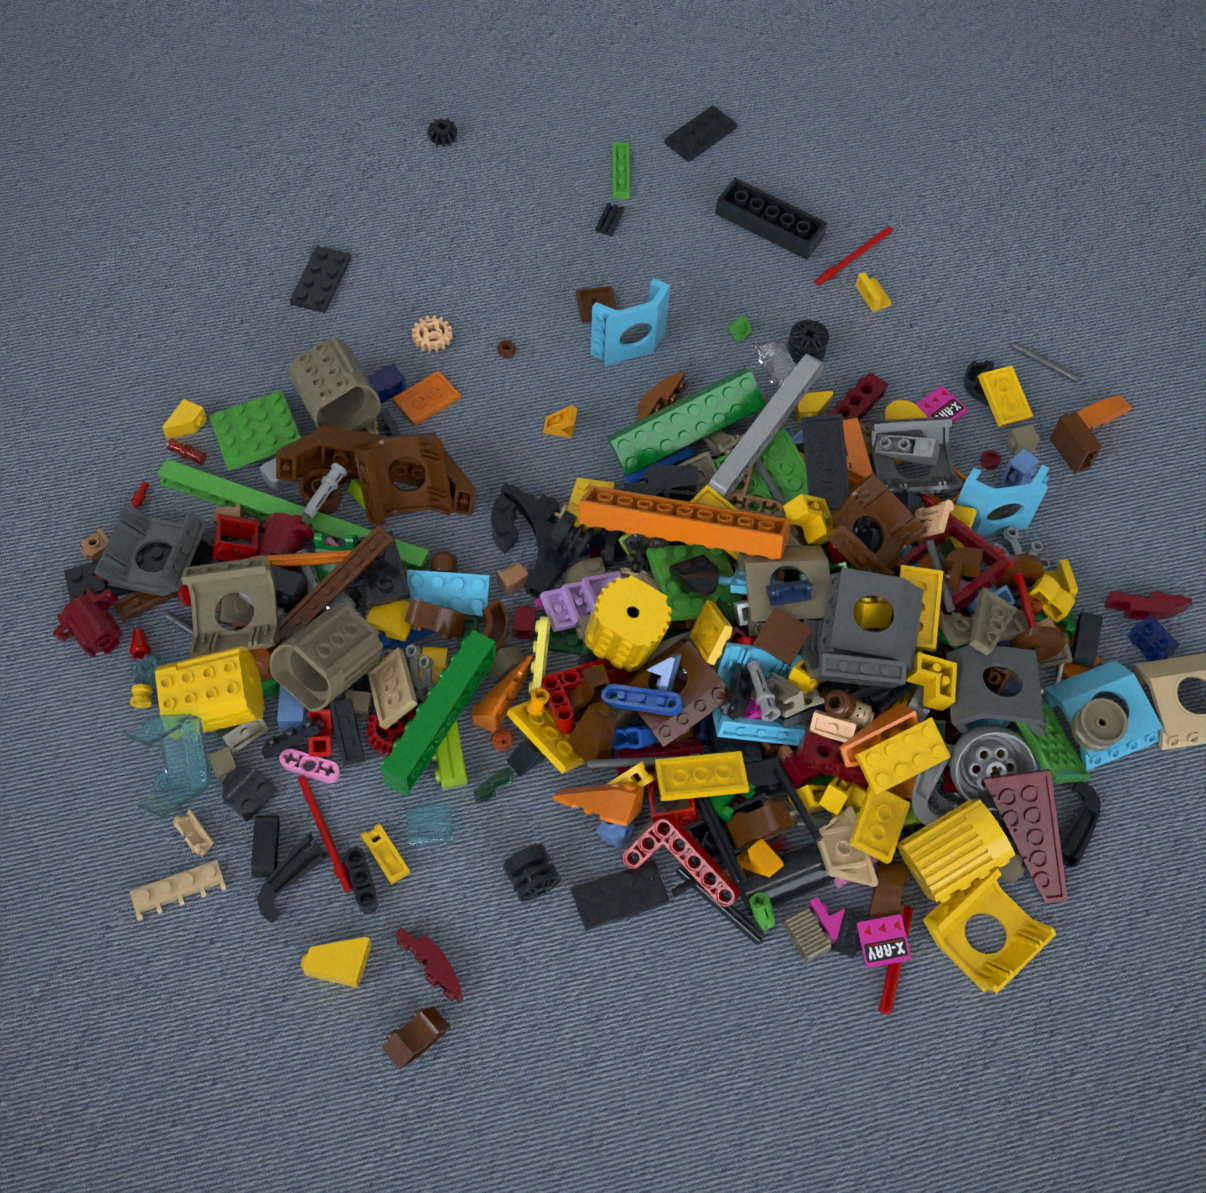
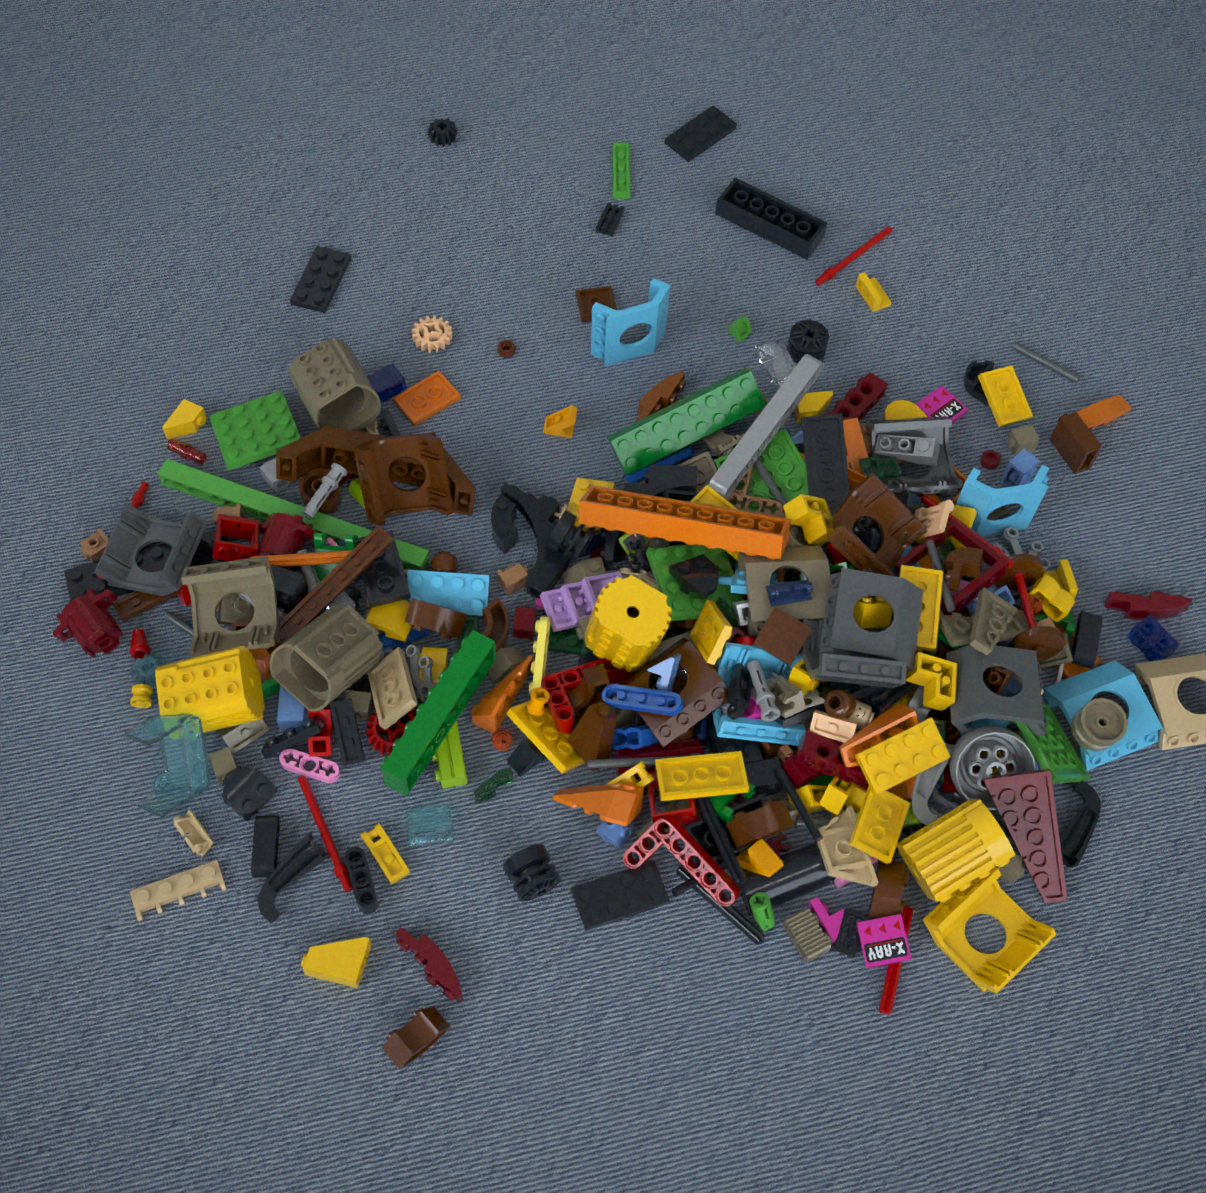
none -> clear green slope [859,456,902,479]

